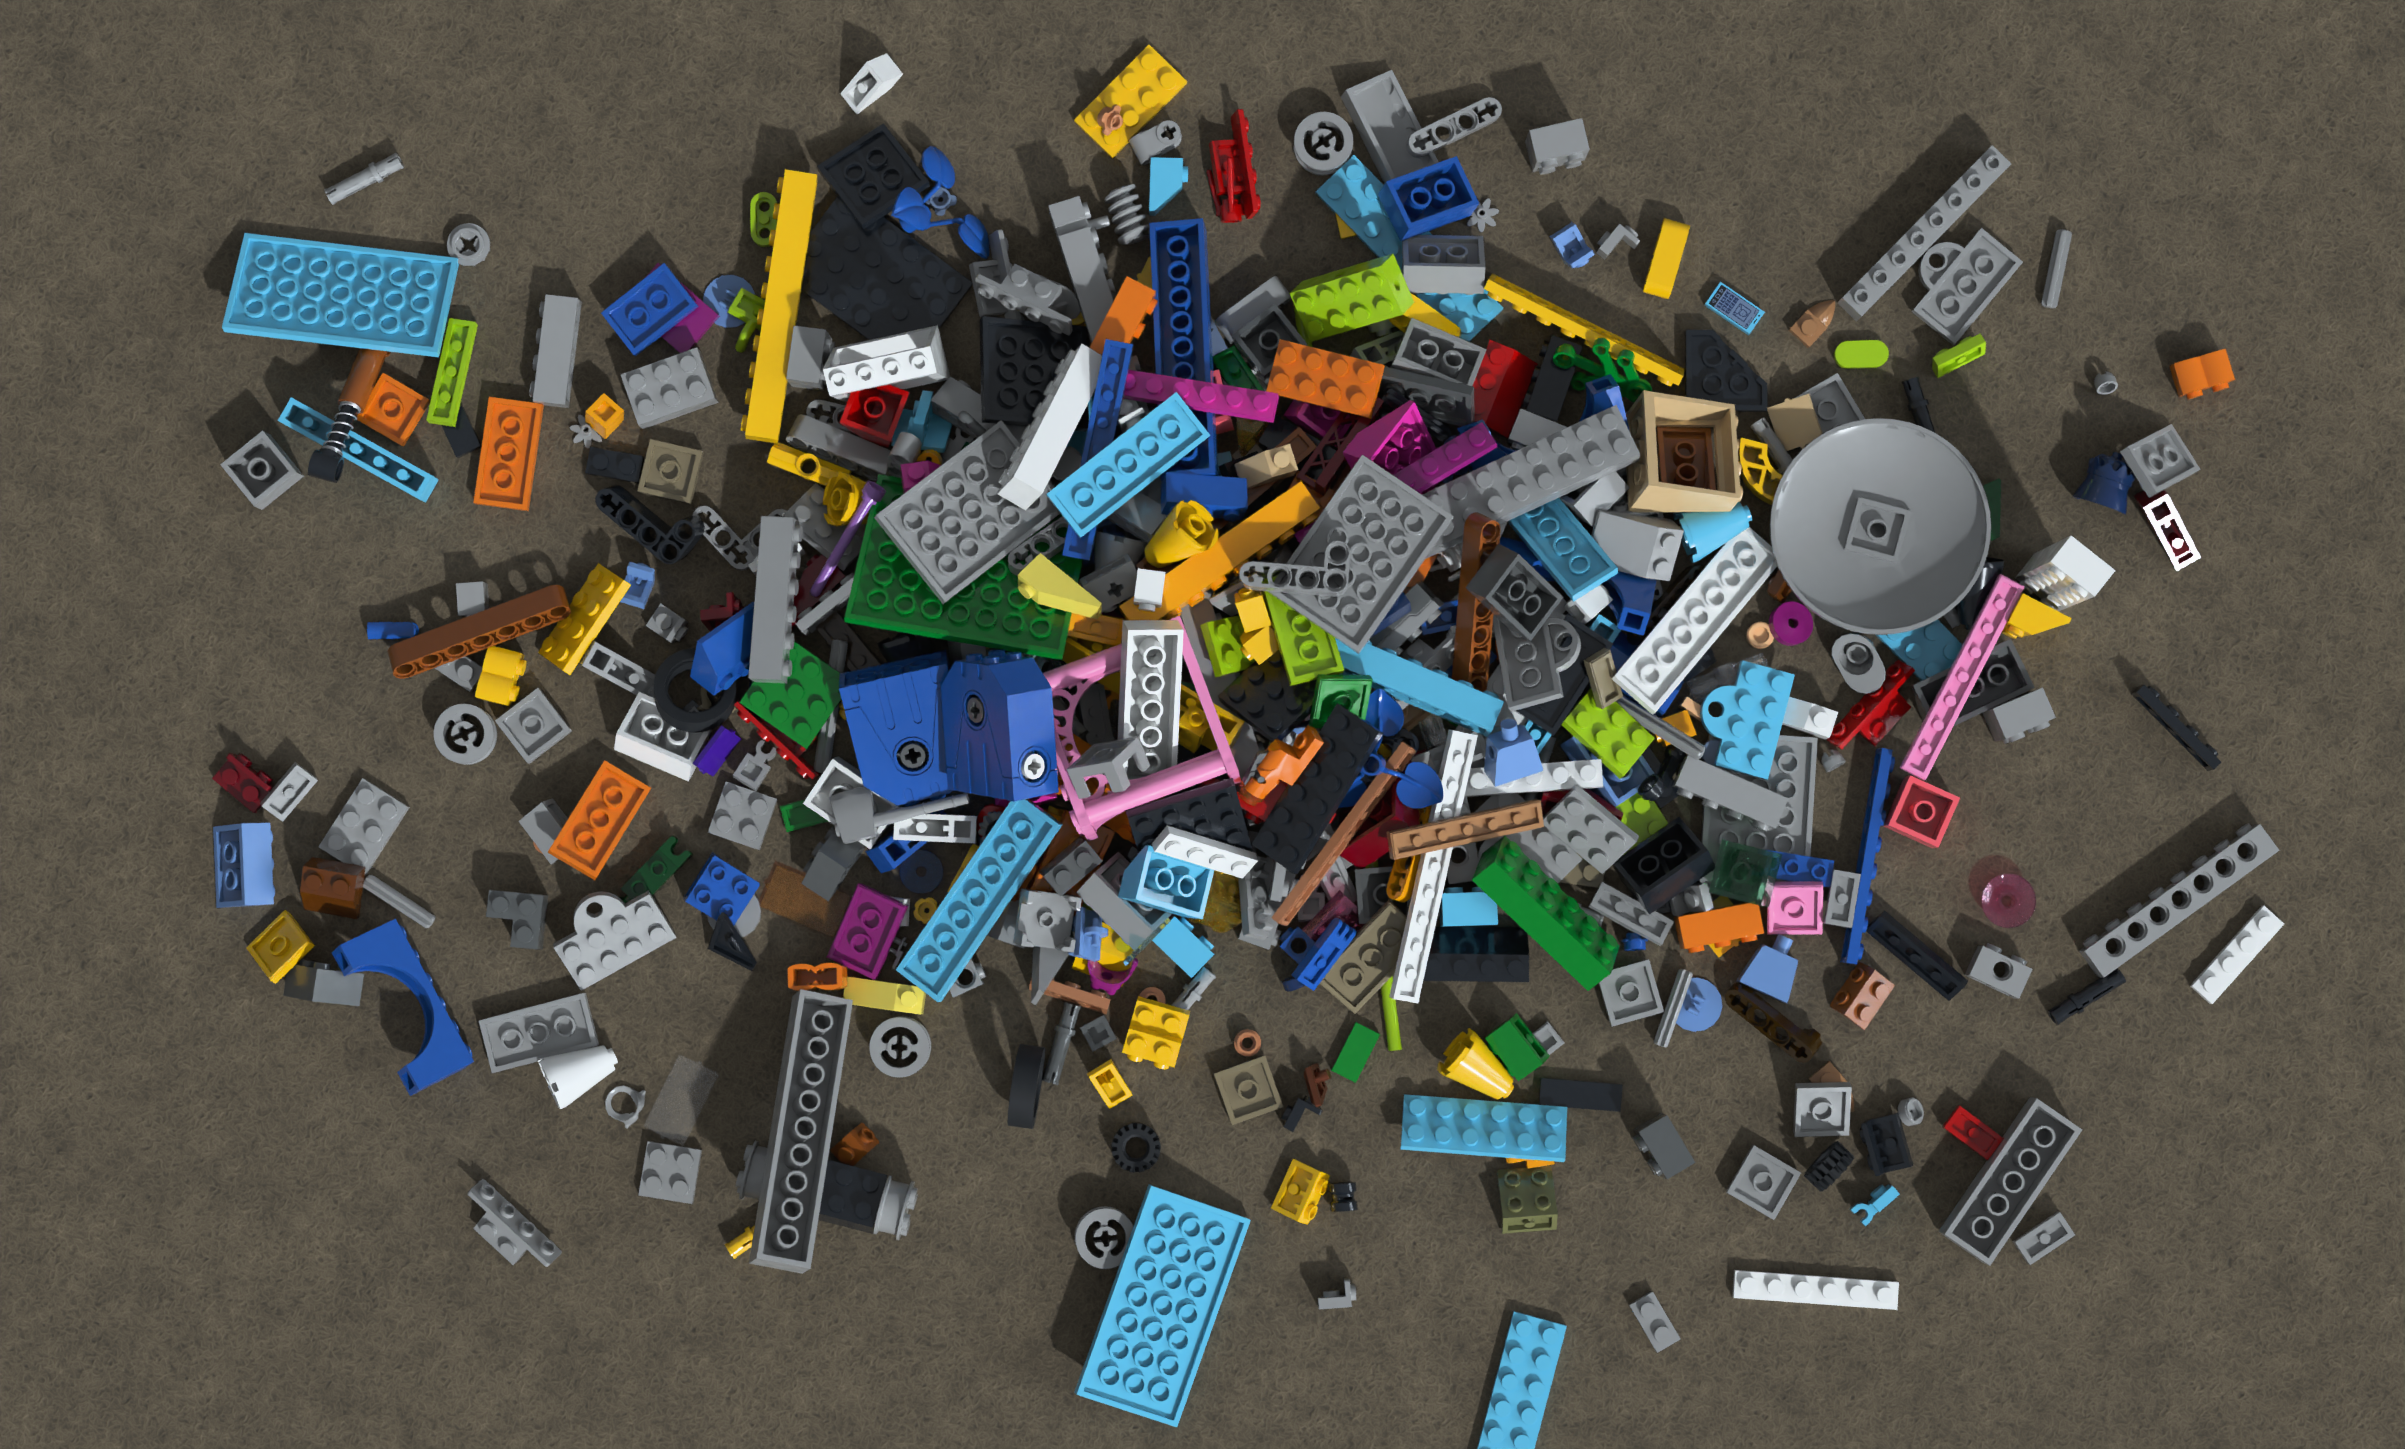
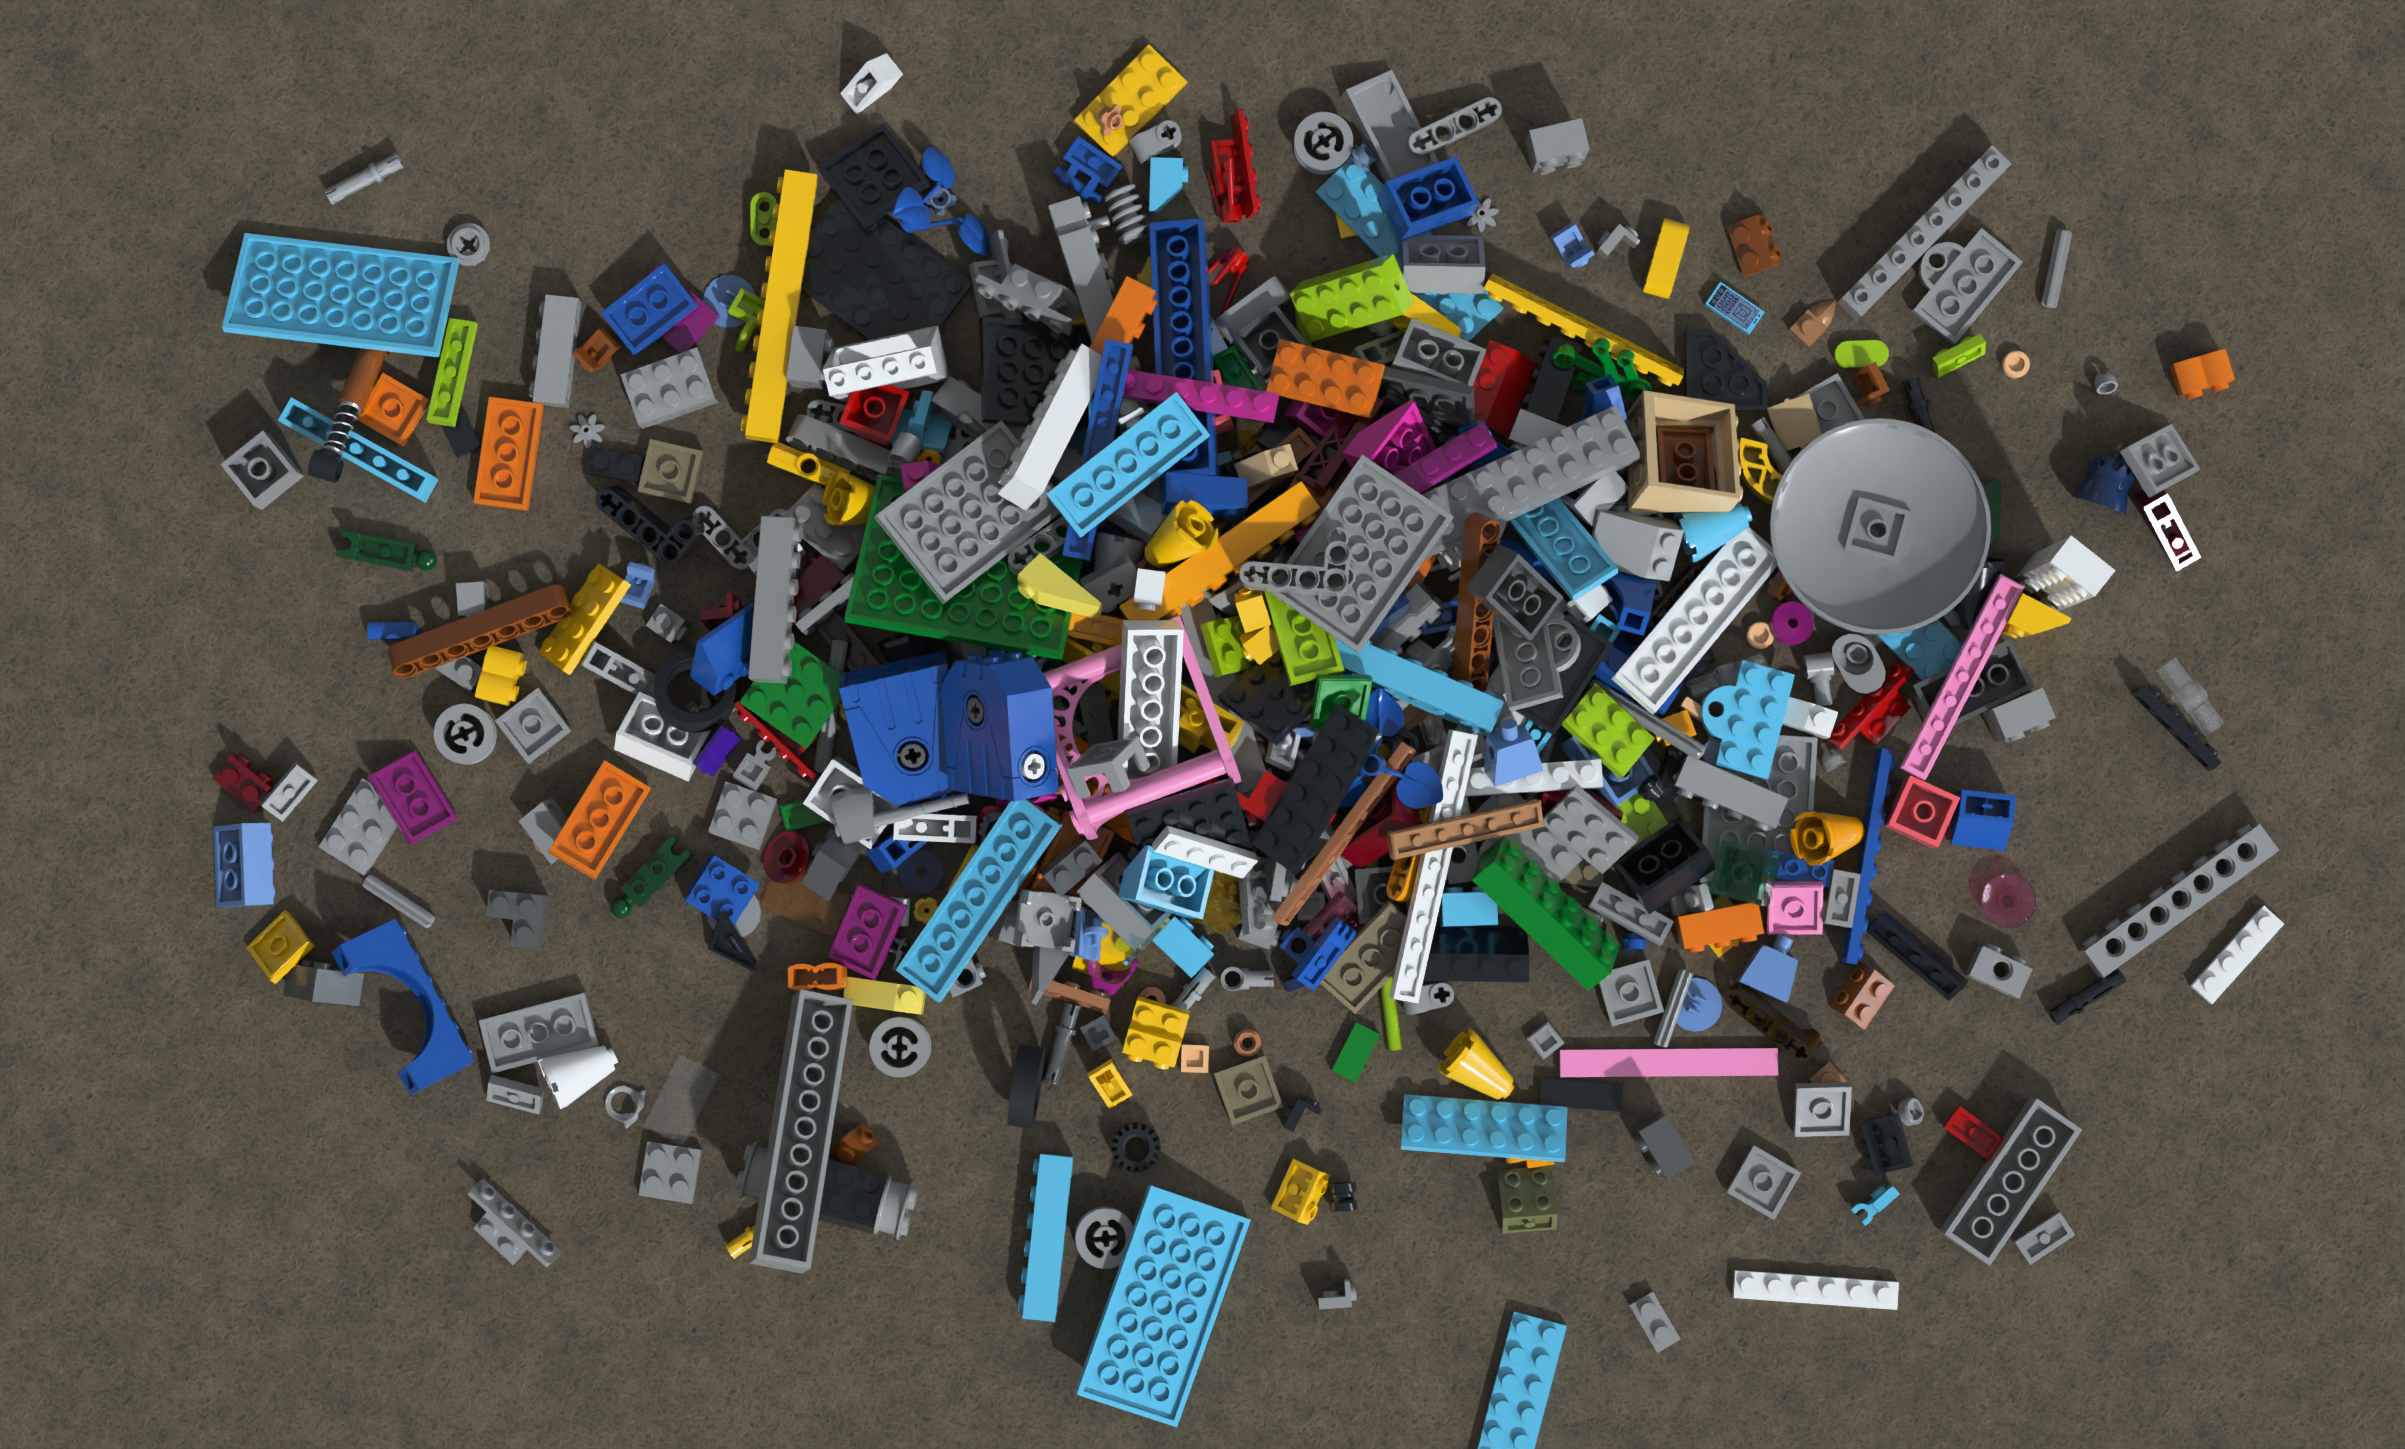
reddish brown slope [300,857,365,919] -> none
light grey plate [553,890,676,991] -> none
light orange panel [585,393,624,439] -> none
medium lavender piece [810,481,886,597] -> none
orange plate [1238,725,1324,806] -> none
copper piece [1304,1063,1331,1107] -> none
green brick [1485,1013,1550,1082] -> none
dark tan tile [1584,648,1623,709] -> none
black tyre [1804,1141,1854,1192] -> none
none -> dark green plate [336,530,437,571]
none -> magenta tile [367,750,458,846]
none -> light grey plate [487,1075,544,1115]
none -> dark orange bracket [572,327,622,372]
none -> dark red dish [763,831,811,884]
none -> medium azure brick [1018,1153,1074,1322]
none -> blue plate [1053,136,1123,205]
none -> light nougat tile [1181,1044,1209,1073]
none -> red plant [1208,246,1249,315]
none -> light grey pin [1220,967,1274,991]
none -> sand blue plate [1351,143,1376,171]
none -> light grey piece [1403,982,1454,1015]
none -> bright pink tile [1559,1048,1778,1077]
none -> dark orange bracket [1727,215,1782,277]
none -> light orange cone [1790,811,1865,866]
none -> light grey pin [1802,651,1834,706]
none -> dark orange bracket [1852,362,1890,408]
none -> blue slope [1950,789,2016,851]
none -> light nougat tile [2001,351,2030,378]
none -> clear piece [2155,657,2224,736]

